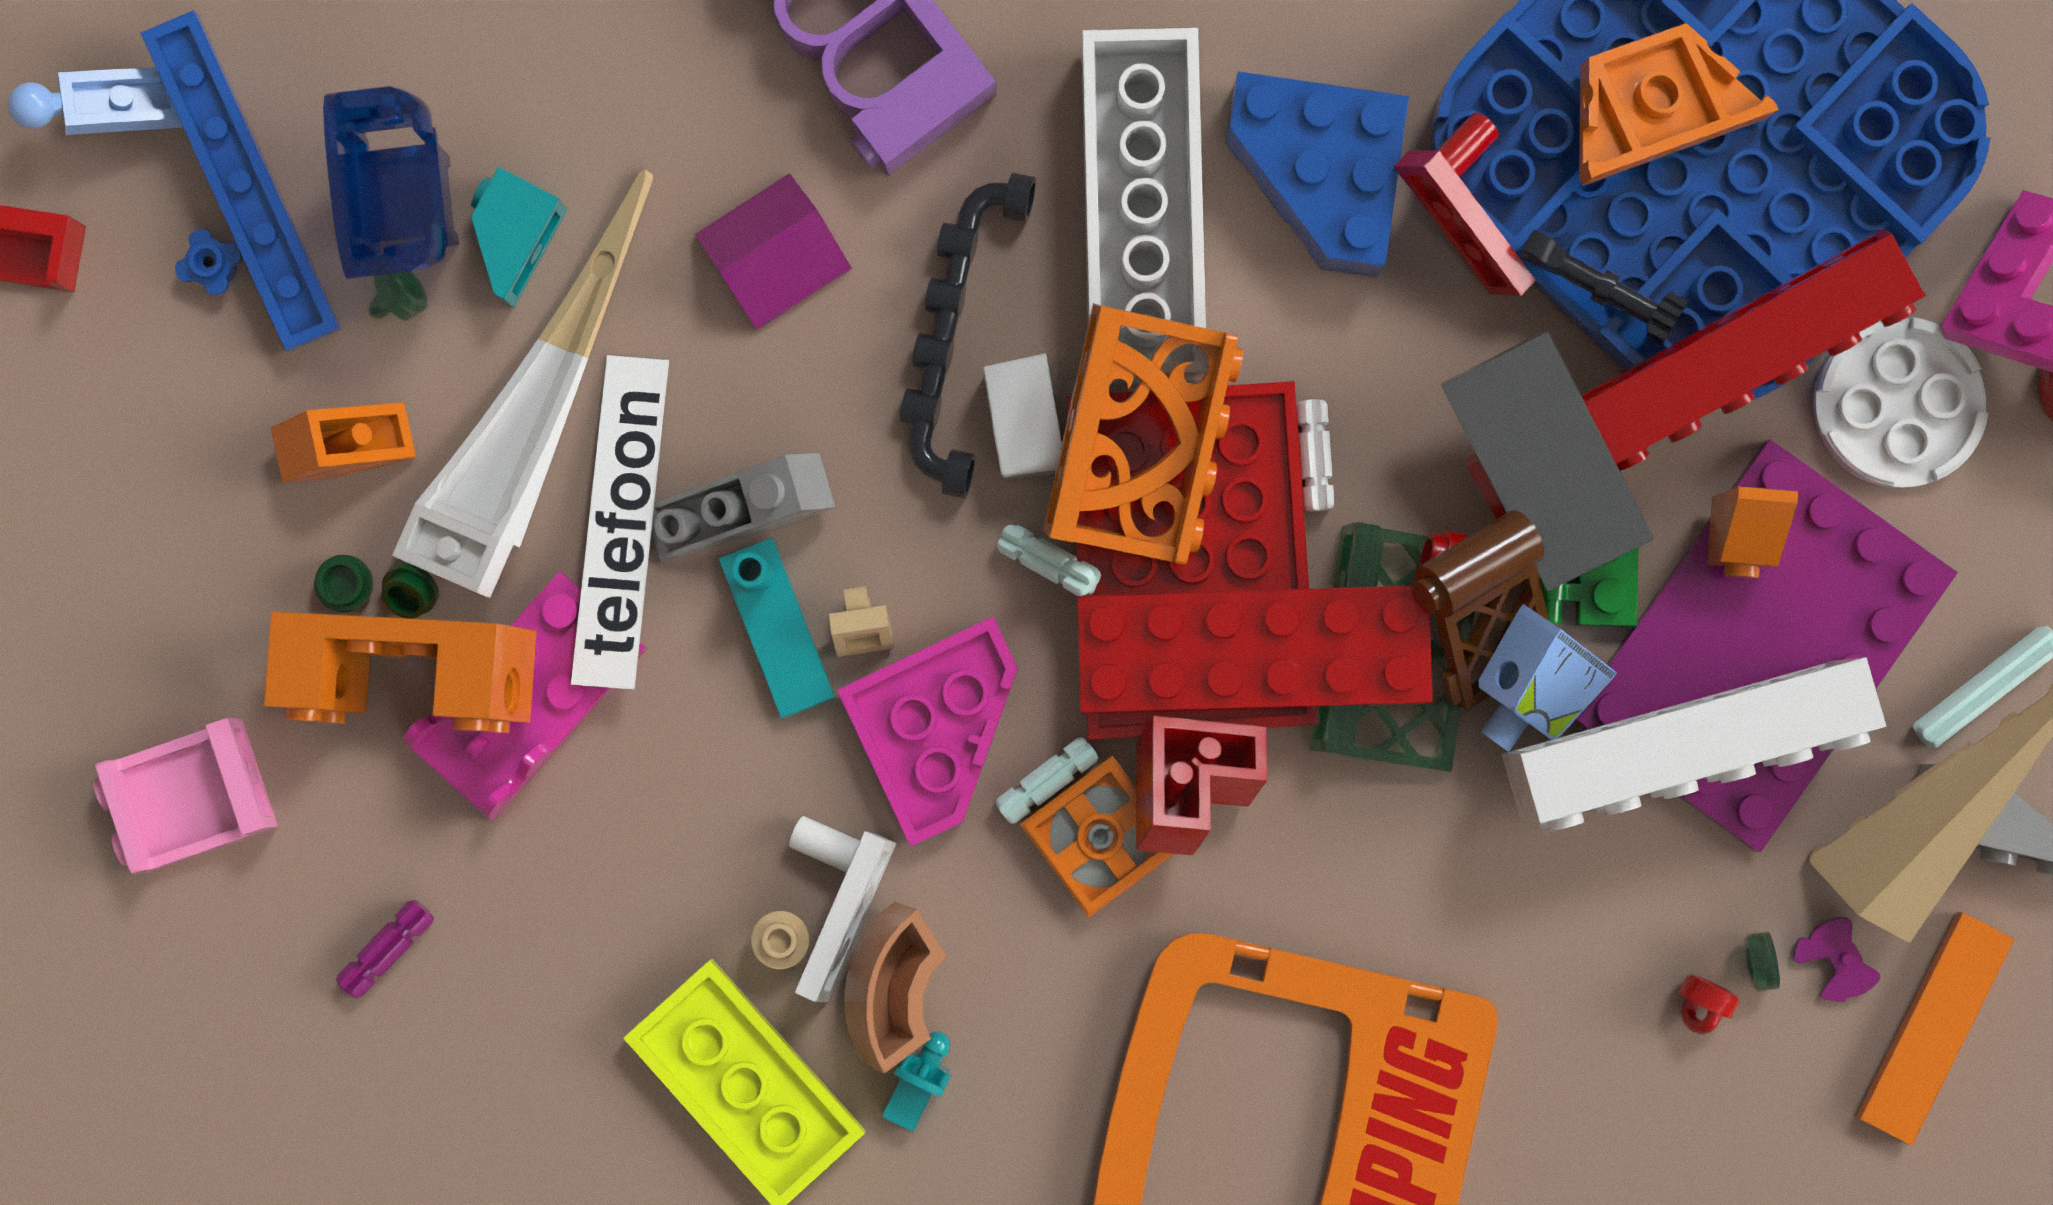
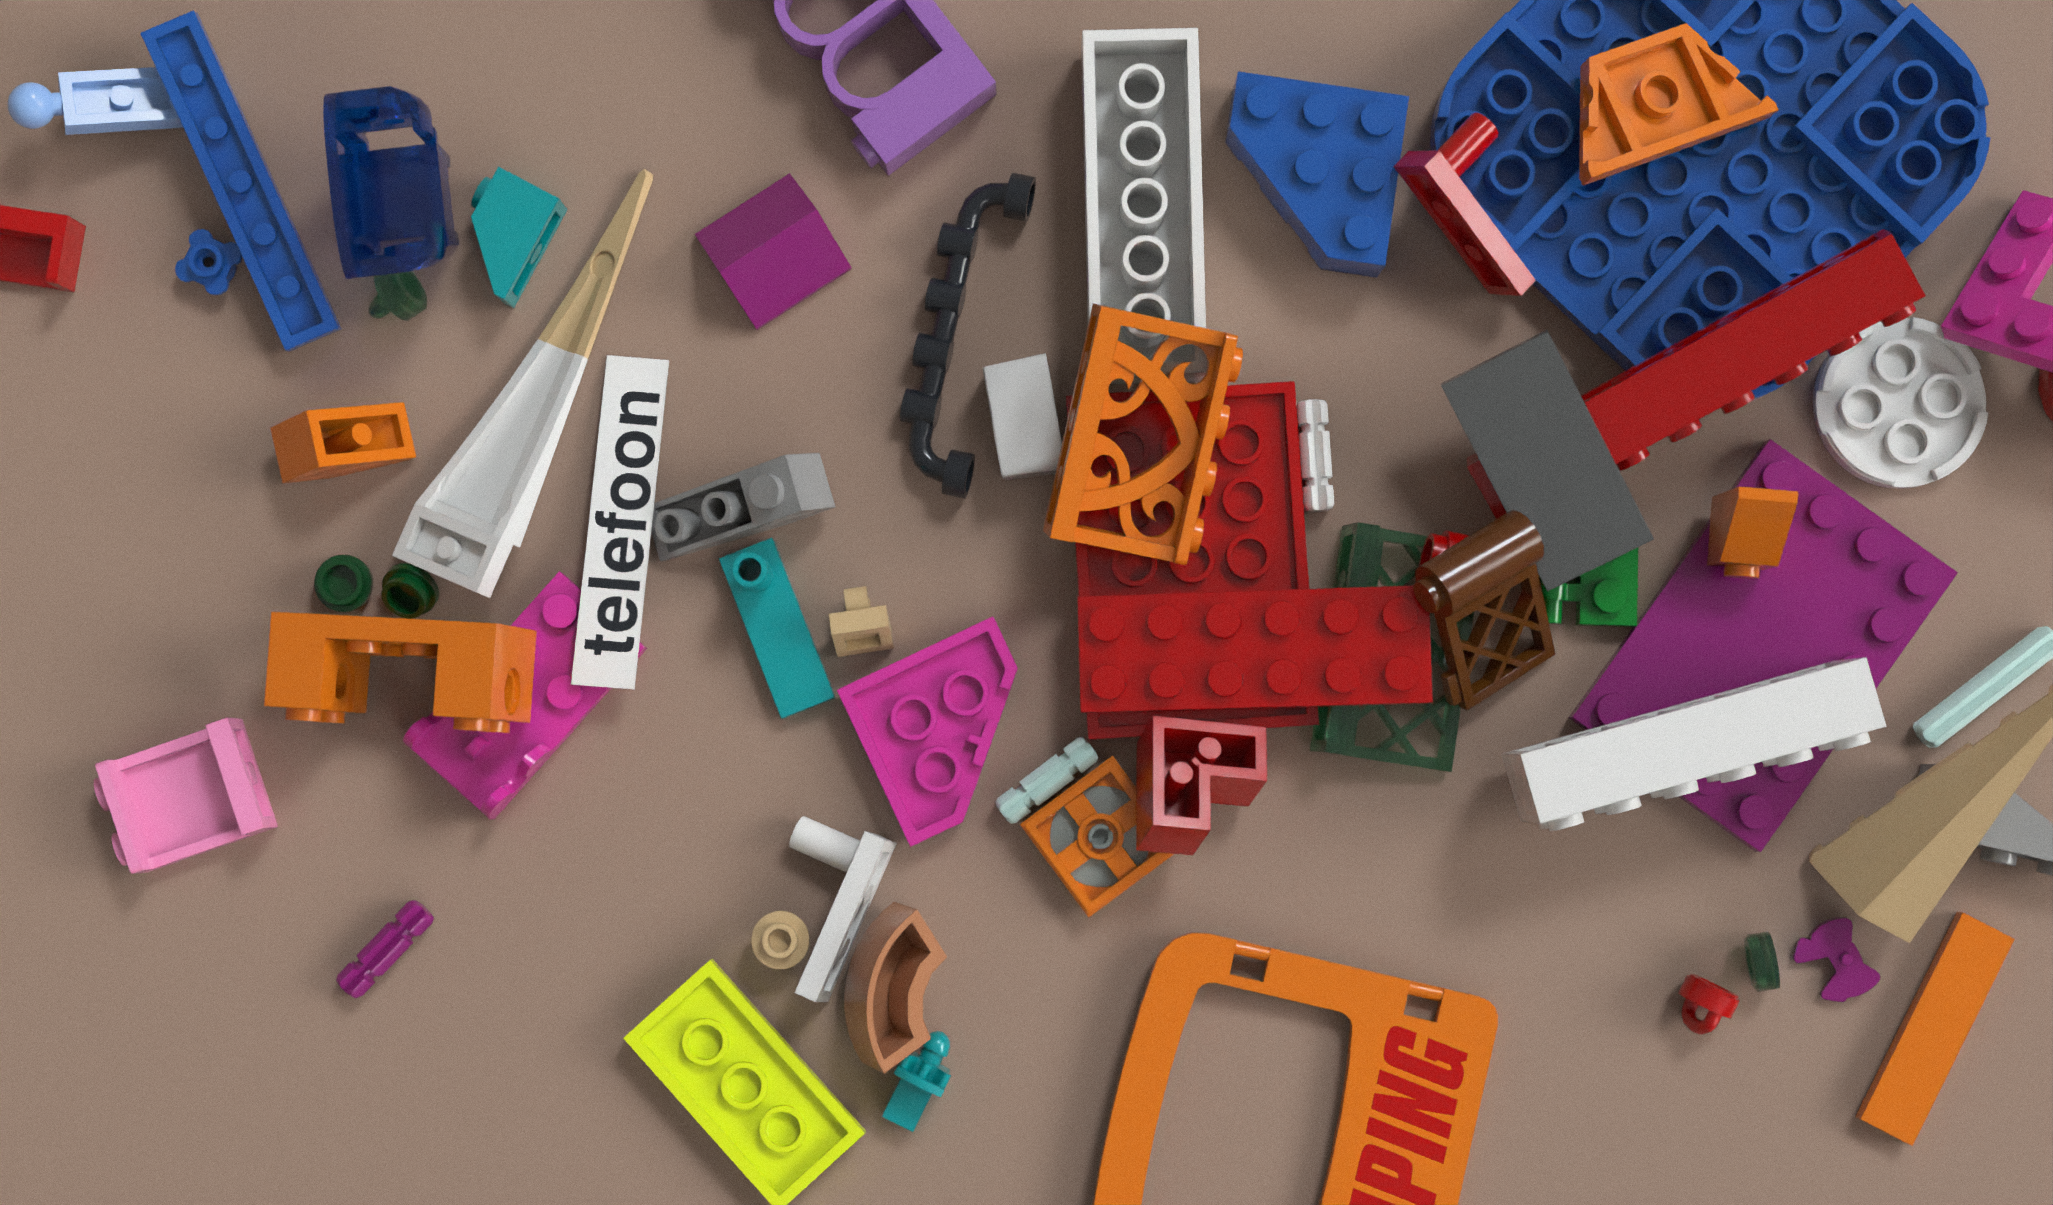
light aqua axle [997,525,1101,596] -> none
light blue torso [1478,604,1617,752] -> none
black piece [1520,230,1688,346] -> none

